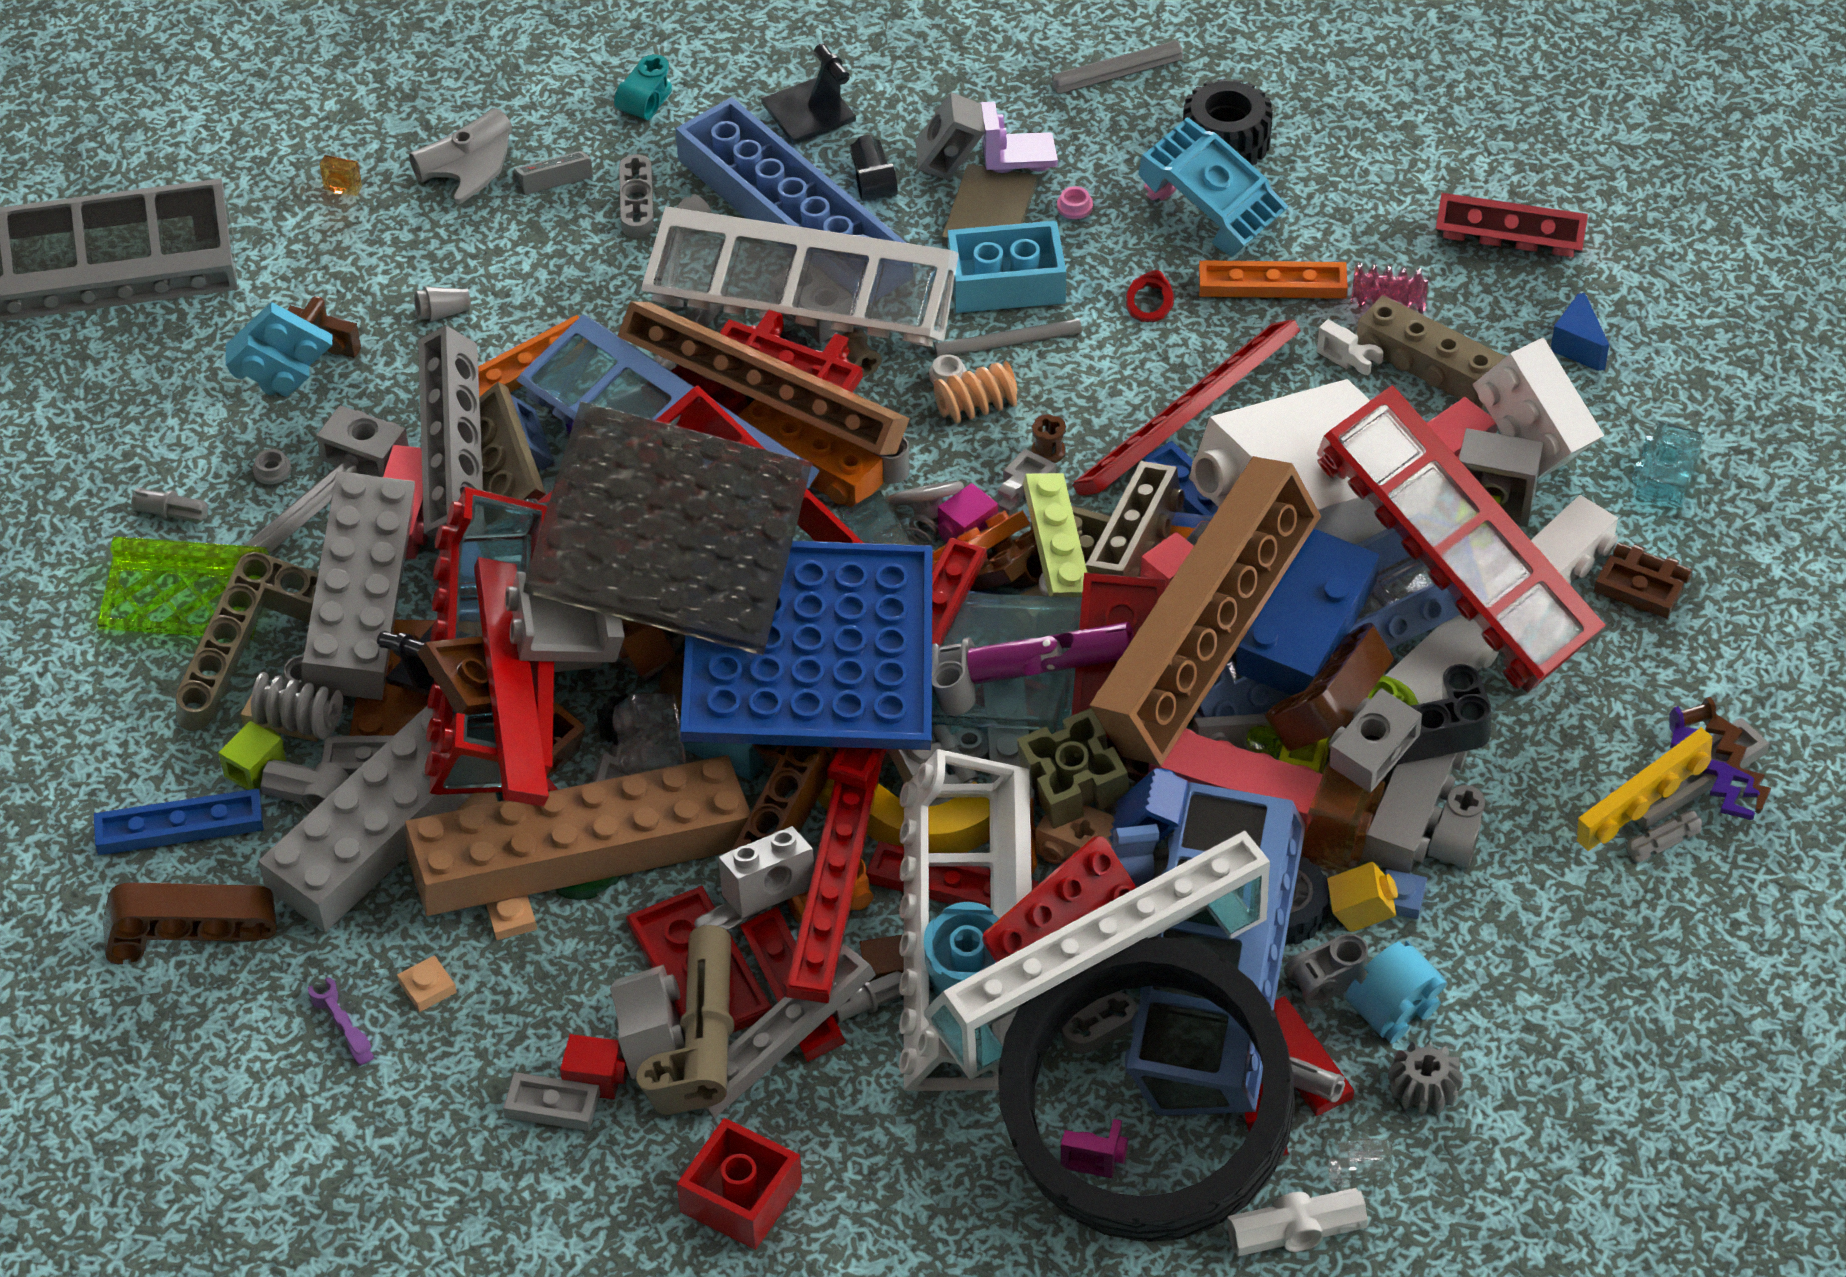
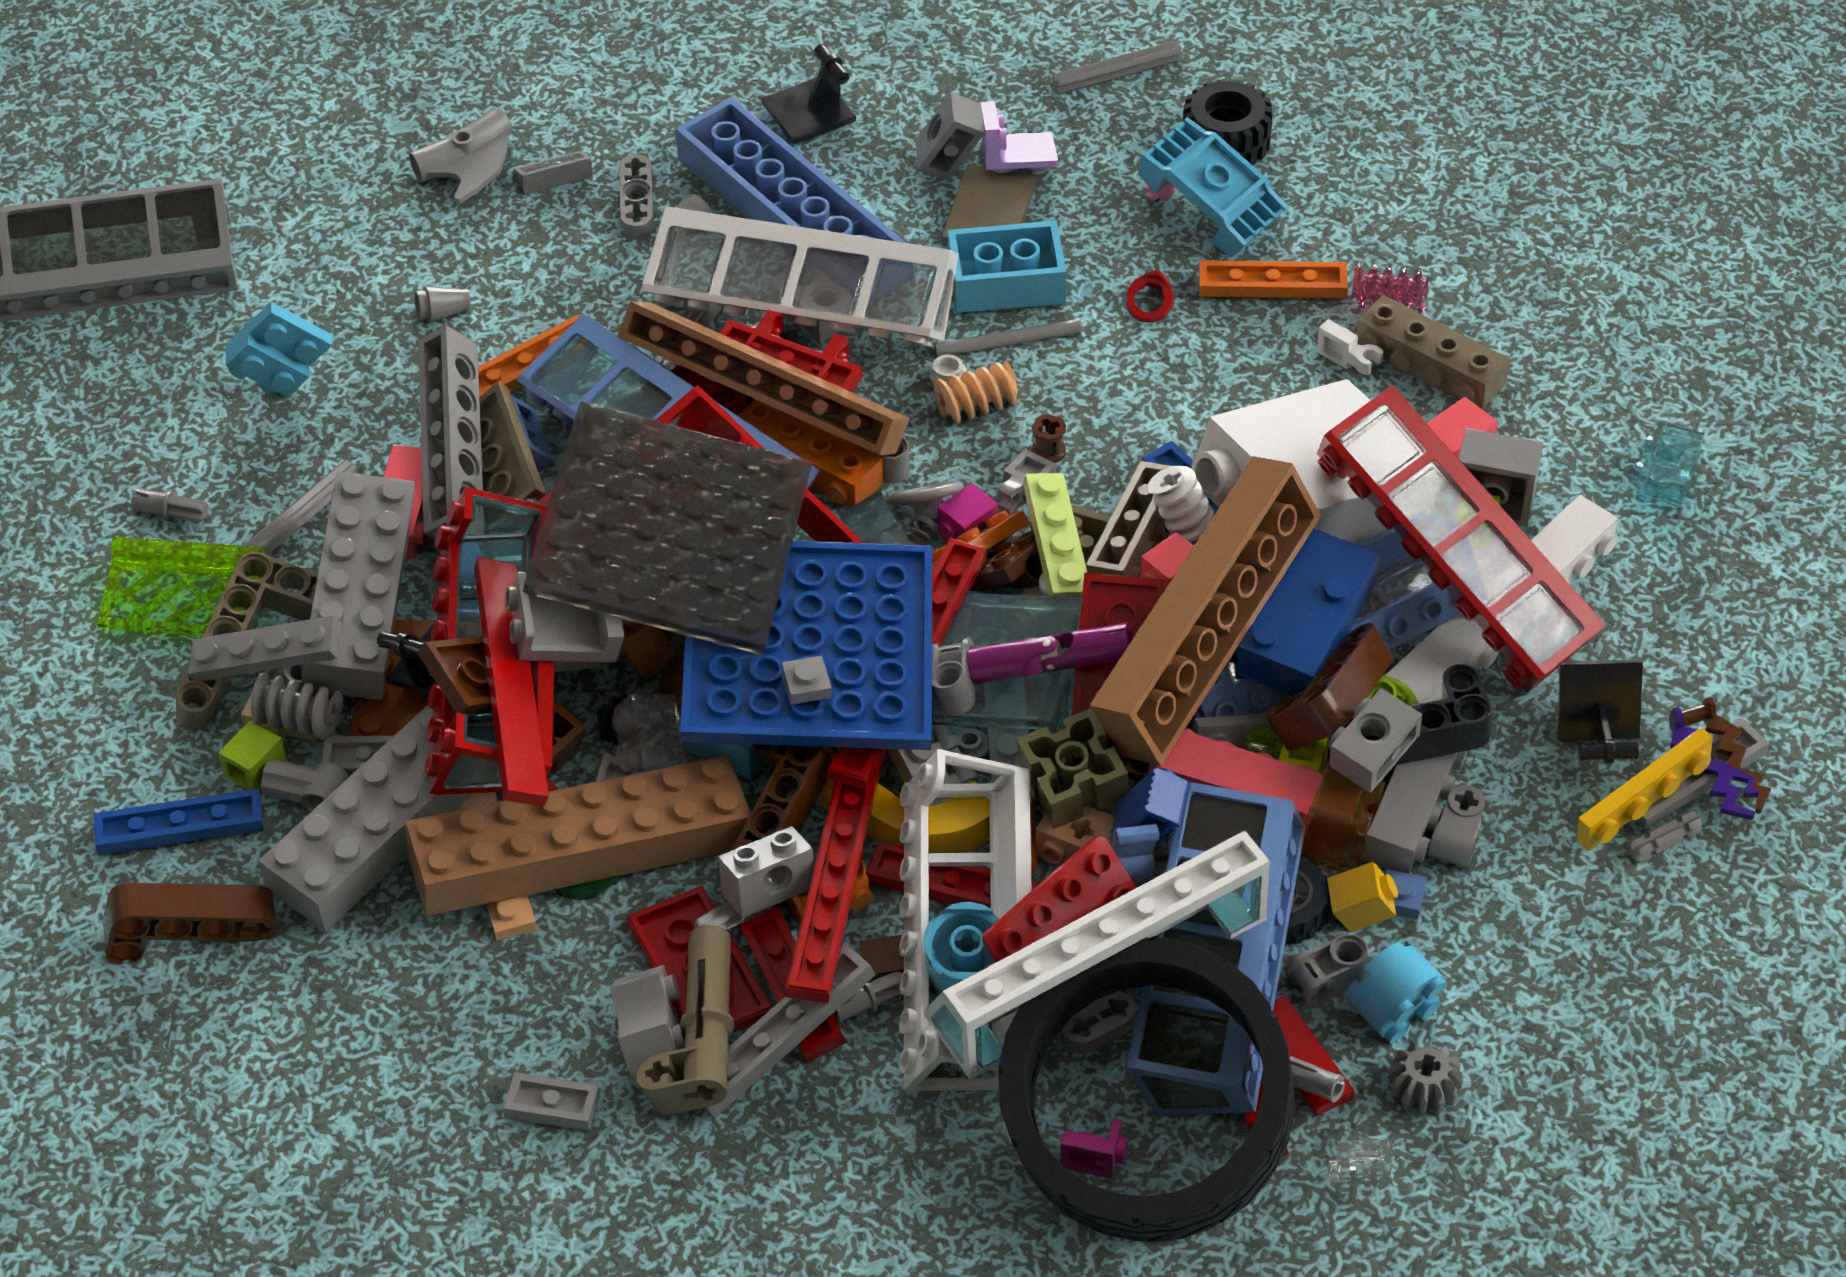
light grey plate [252,449,291,485] -> none
reddish brown plate [287,296,361,358] -> none
medium lavender piece [308,977,374,1066] -> none
light grey brick [316,405,408,477] -> none
clear orange plate [319,155,362,196] -> none
light nougat plate [397,955,457,1012] -> none
red brick [560,1034,629,1100] -> none
teal piece [614,54,672,120] -> none
red brick [676,1117,802,1250] -> none
dark tan bush [842,329,882,377] -> none
black piece [850,134,898,201] -> none
bright pink plate [1057,186,1093,219] -> none
red tile [1072,319,1301,496] -> none
white piece [1227,1188,1368,1256] -> none
coral brick [1436,192,1588,257] -> none
white brick [1472,337,1604,479] -> none
blue slope [1551,293,1609,371] -> none
reddish brown plate [1594,542,1693,619] -> none
none -> light grey plate [188,615,342,682]
none -> light grey plate [781,656,832,705]
none -> white piece [1147,466,1215,545]
none -> black plate [1557,660,1643,764]

